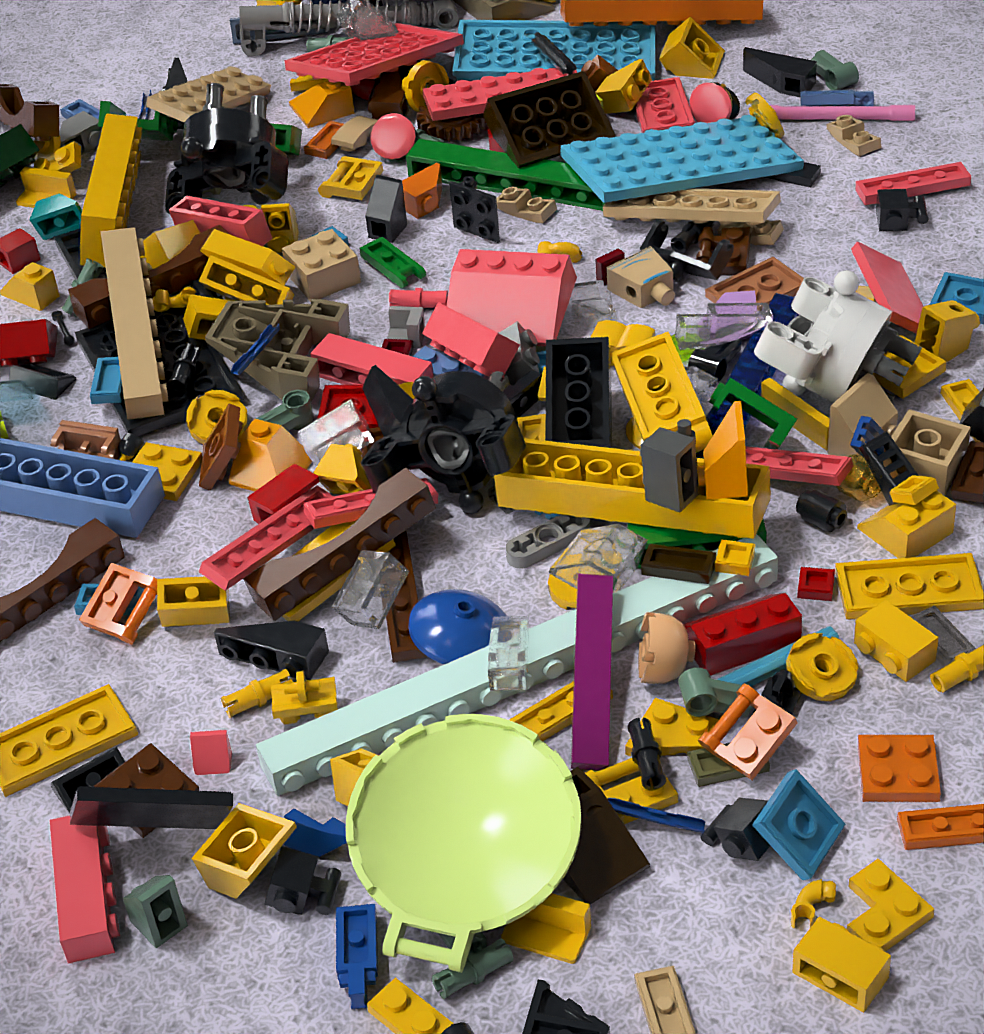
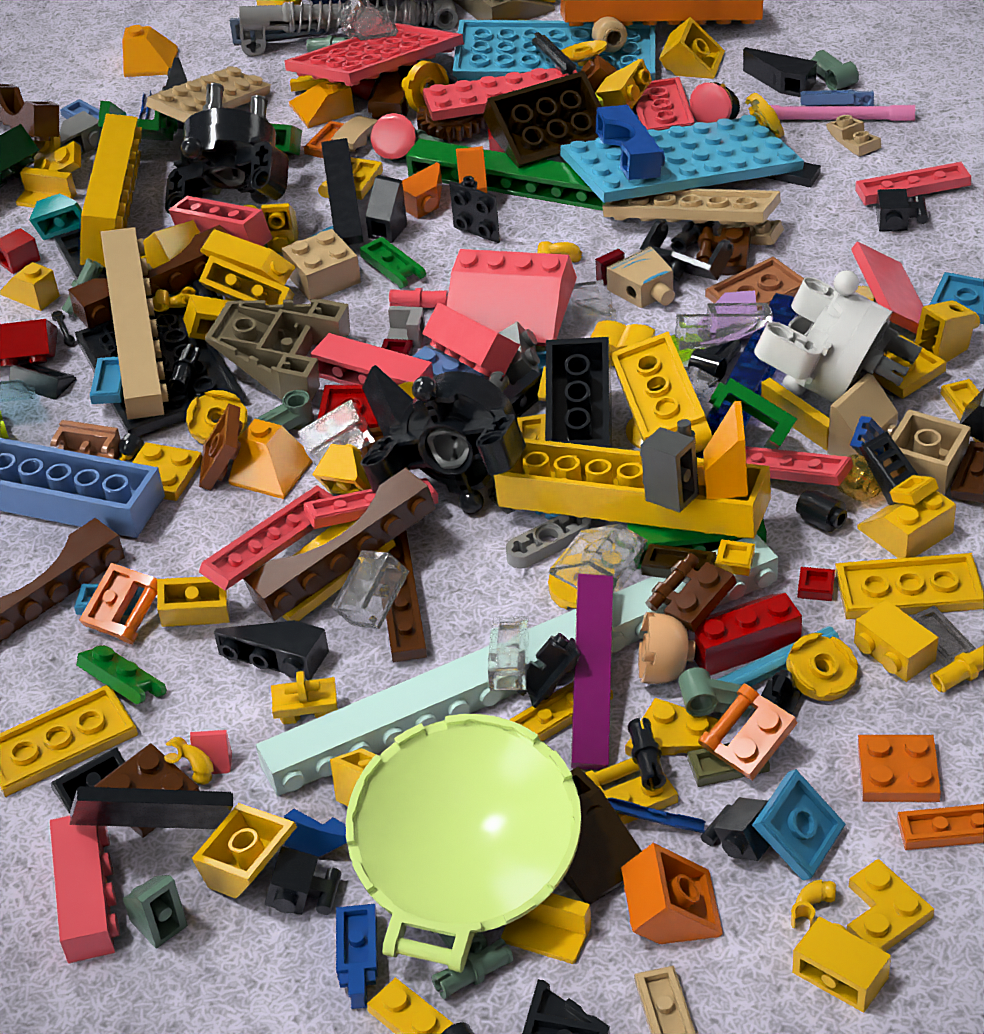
yellow pin [221,669,293,718] -> none
blue piece [231,324,280,376] -> none
red panel [247,463,320,524] -> none
blue dish [408,589,512,664] -> none
tan slope [496,187,557,223] -> none
none -> green hinge [76,645,167,704]
none -> light orange slope [122,25,178,77]
none -> yellow arm [164,737,214,785]
none -> black tile [321,138,364,245]
none -> orange slope [456,146,488,193]
none -> black hinge [513,633,581,708]
none -> yellow dish [561,40,607,66]
none -> tan head [592,16,628,52]
none -> blue arch [596,105,665,180]
none -> orange slope [621,842,723,944]
none -> reddish brown plate [645,553,737,632]

